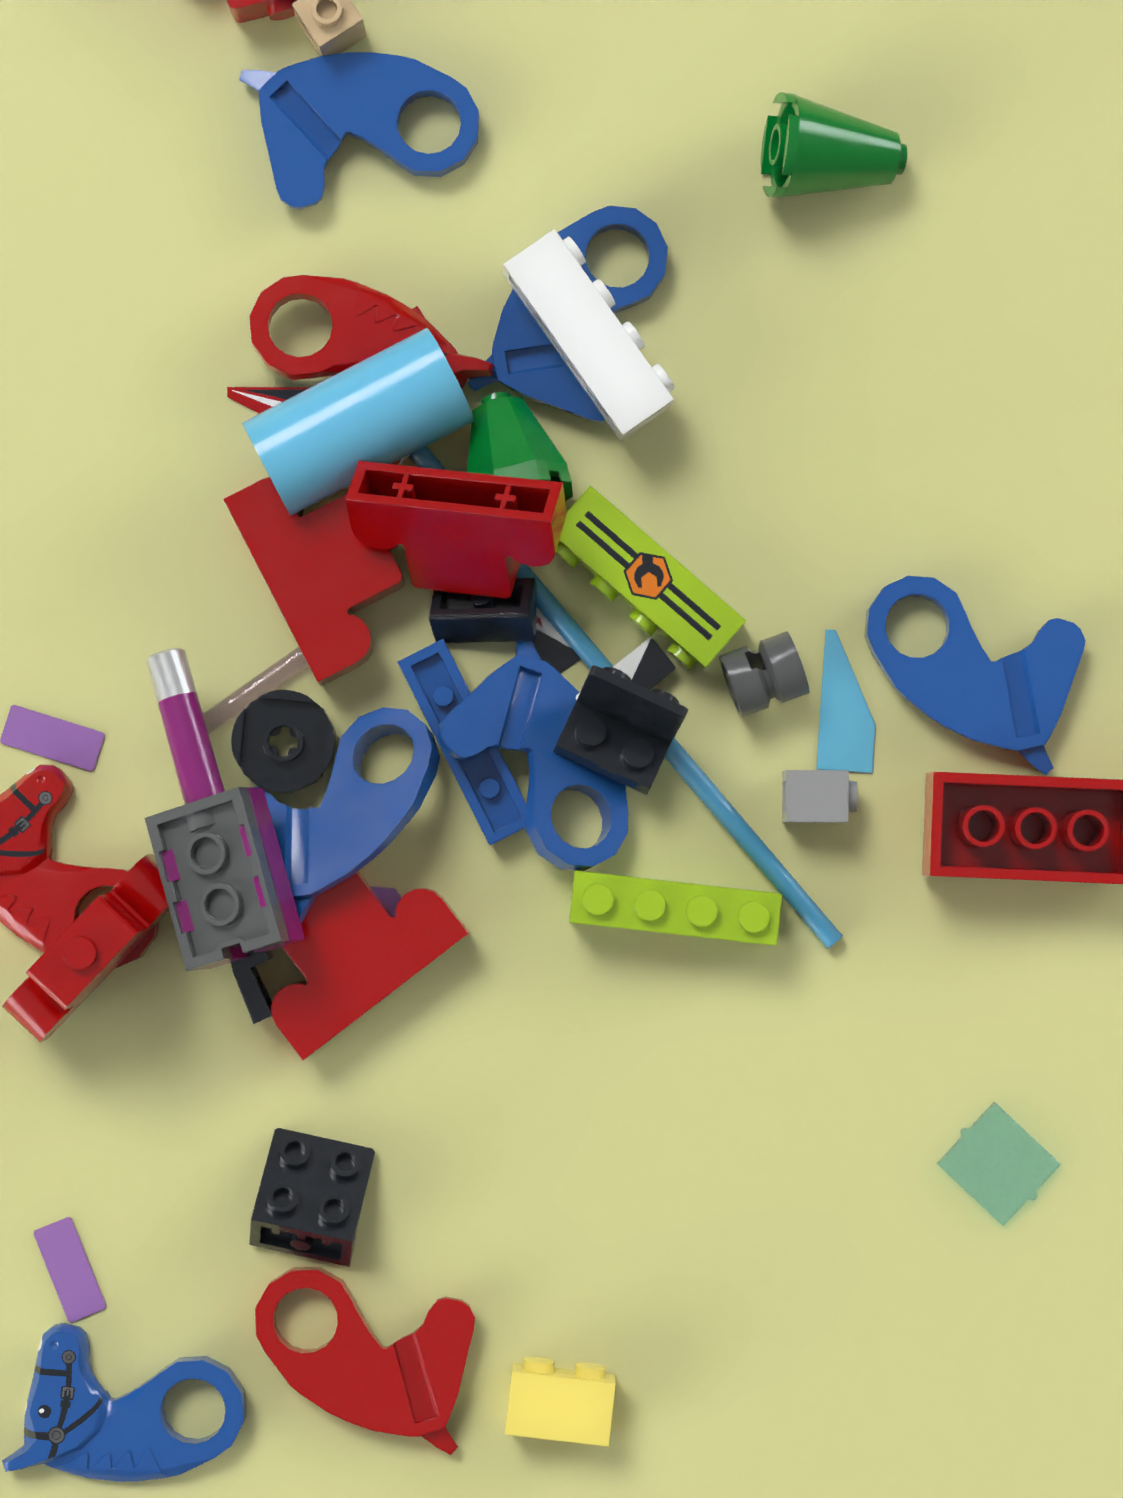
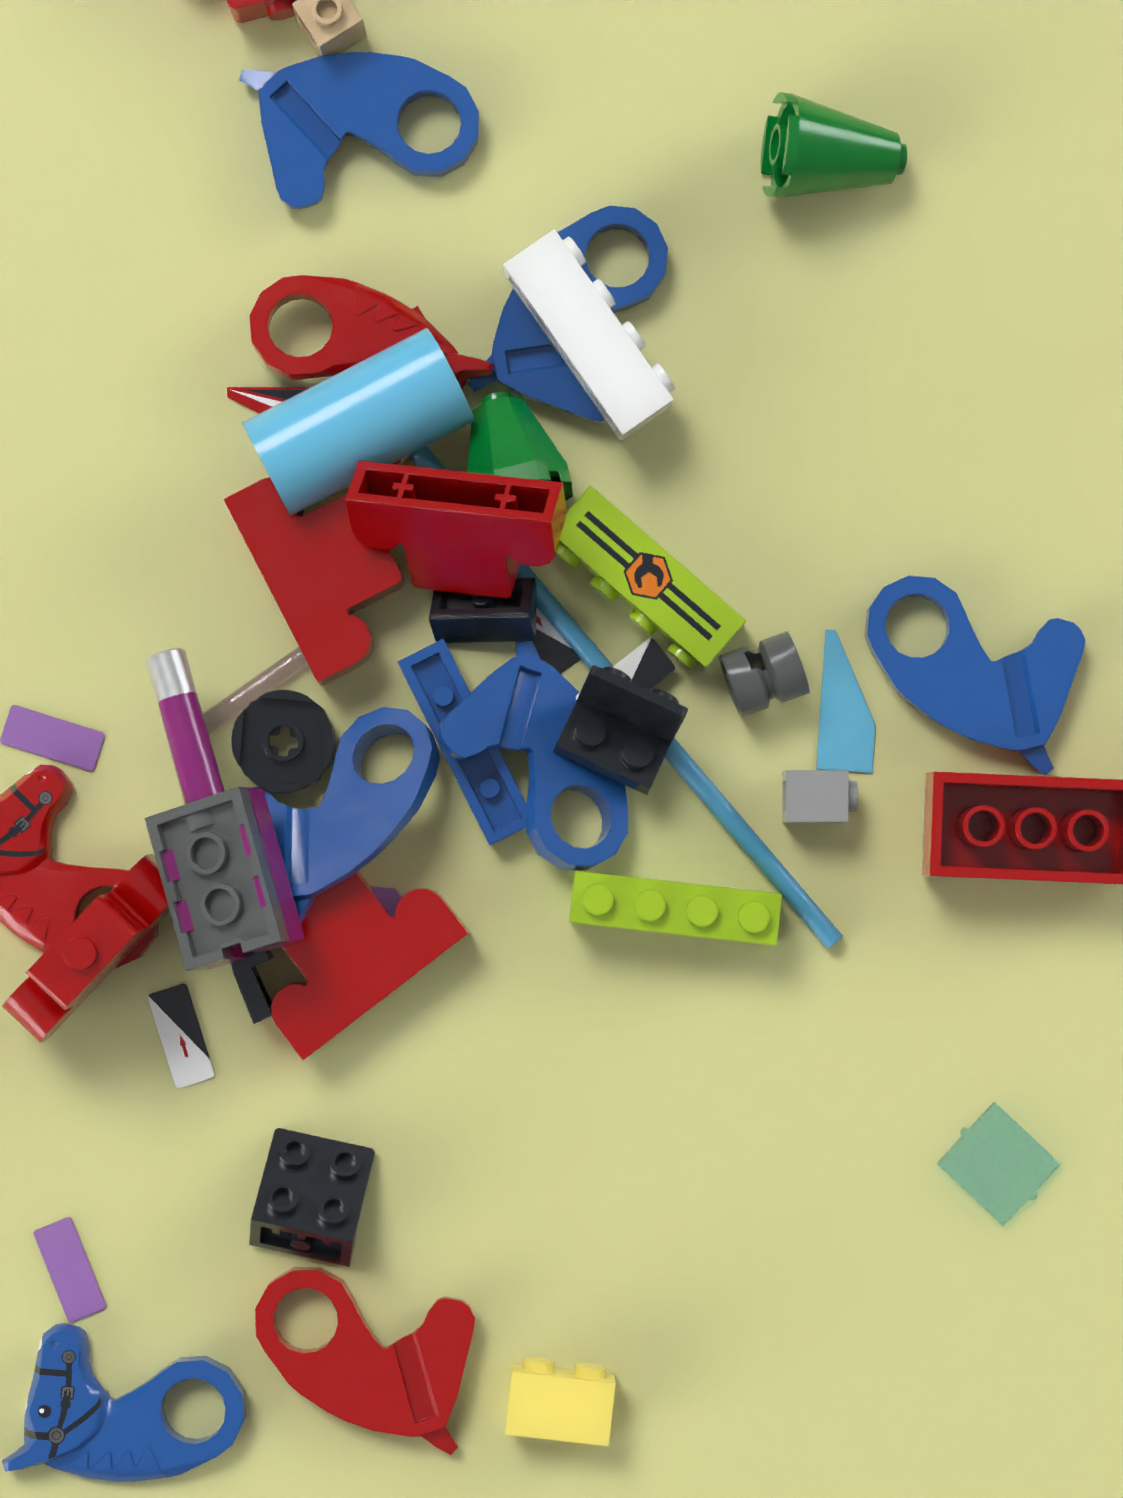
none -> sticker [148,984,215,1088]

